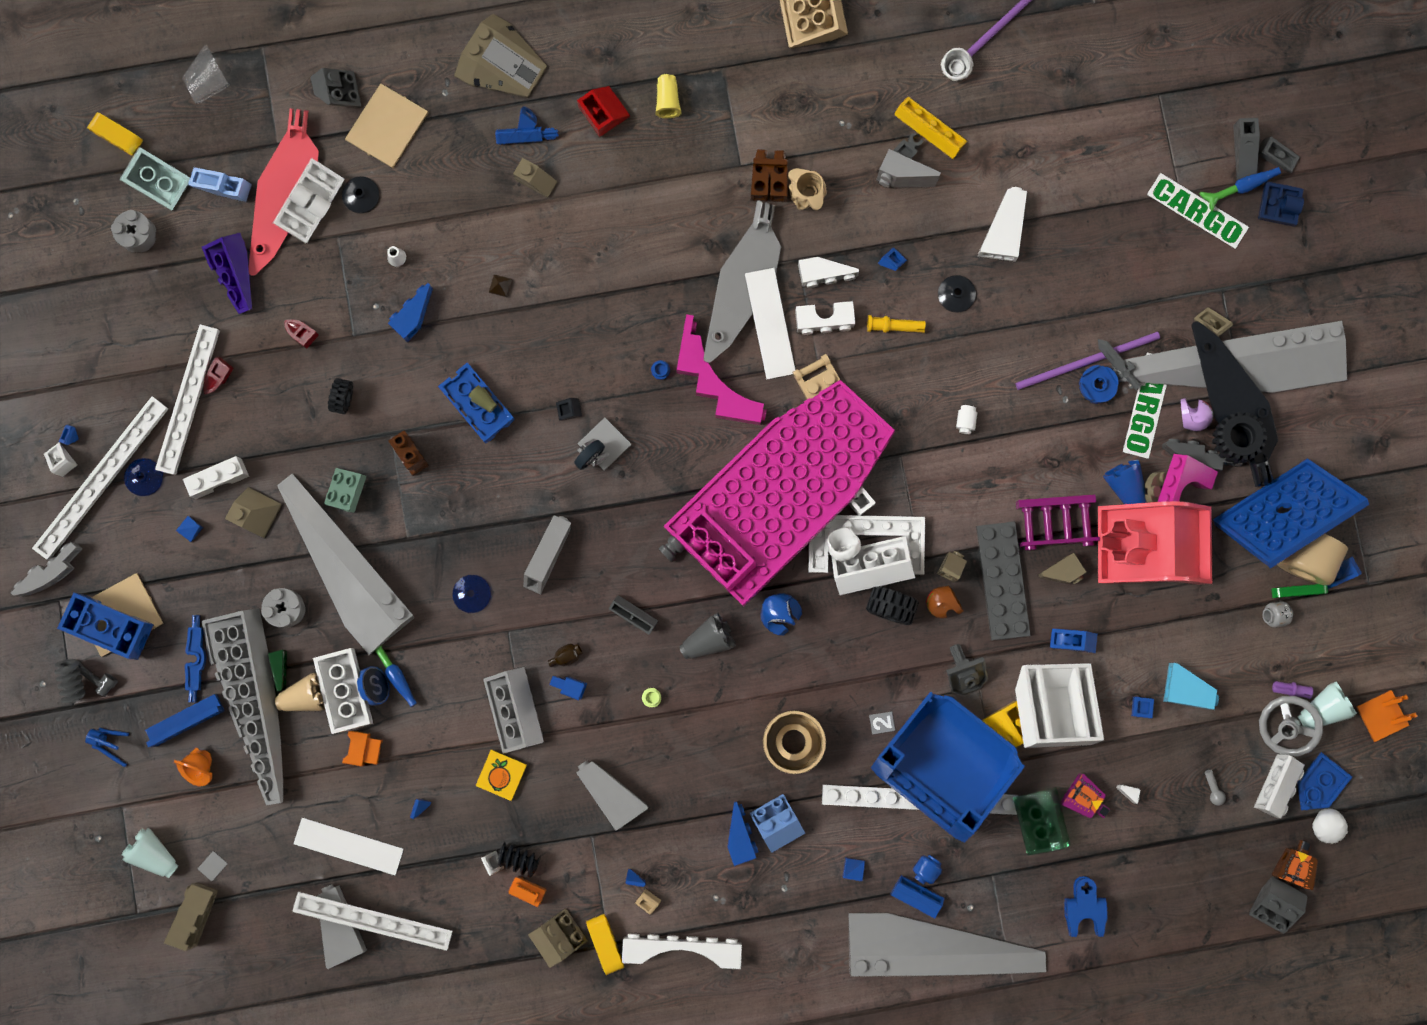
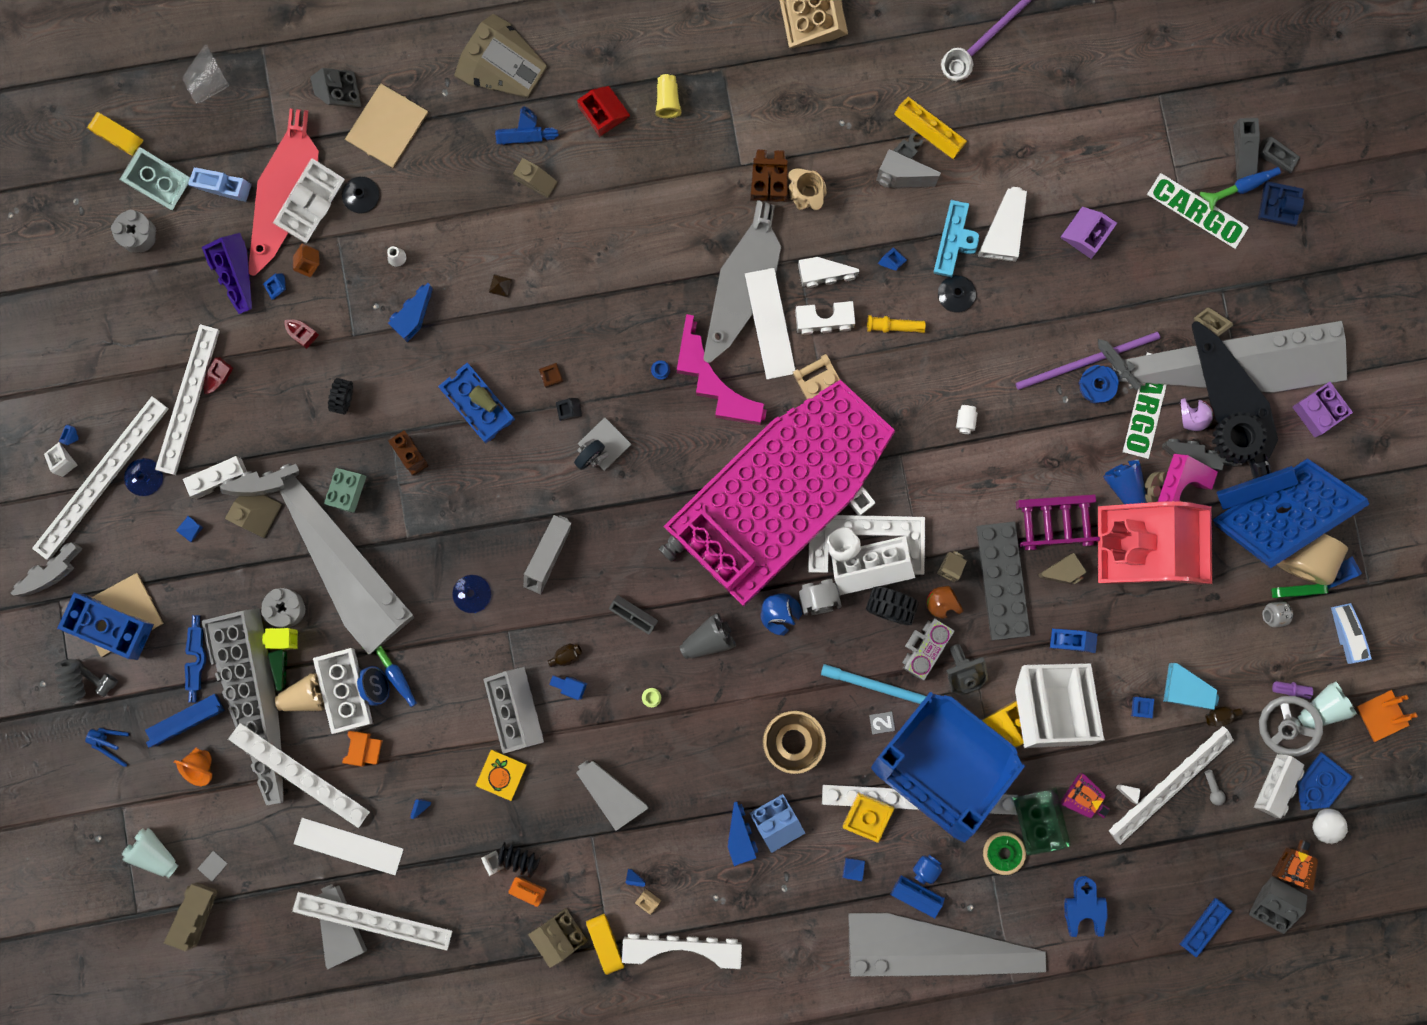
none -> light grey slope [220,464,299,496]
none -> white plate [228,723,370,828]
none -> neon yellow brick [262,628,298,650]
none -> blue slope [263,273,286,300]
none -> dark orange panel [293,243,319,277]
none -> reddish brown tile [539,363,563,388]
none -> light grey brick [799,579,842,615]
none -> medium azure piece [821,664,926,704]
none -> yellow tile [842,792,894,843]
none -> light grey piece [902,619,954,681]
none -> medium azure plate [934,200,979,277]
none -> green wheel [983,832,1026,875]
none -> medium lavender slope [1060,207,1117,259]
none -> white plate [1109,726,1234,845]
none -> blue tile [1180,898,1232,958]
none -> dark brown plant [1205,706,1242,727]
none -> blue slope [1217,466,1298,510]
none -> medium lavender slope [1292,382,1353,437]
none -> slope [1331,603,1372,664]

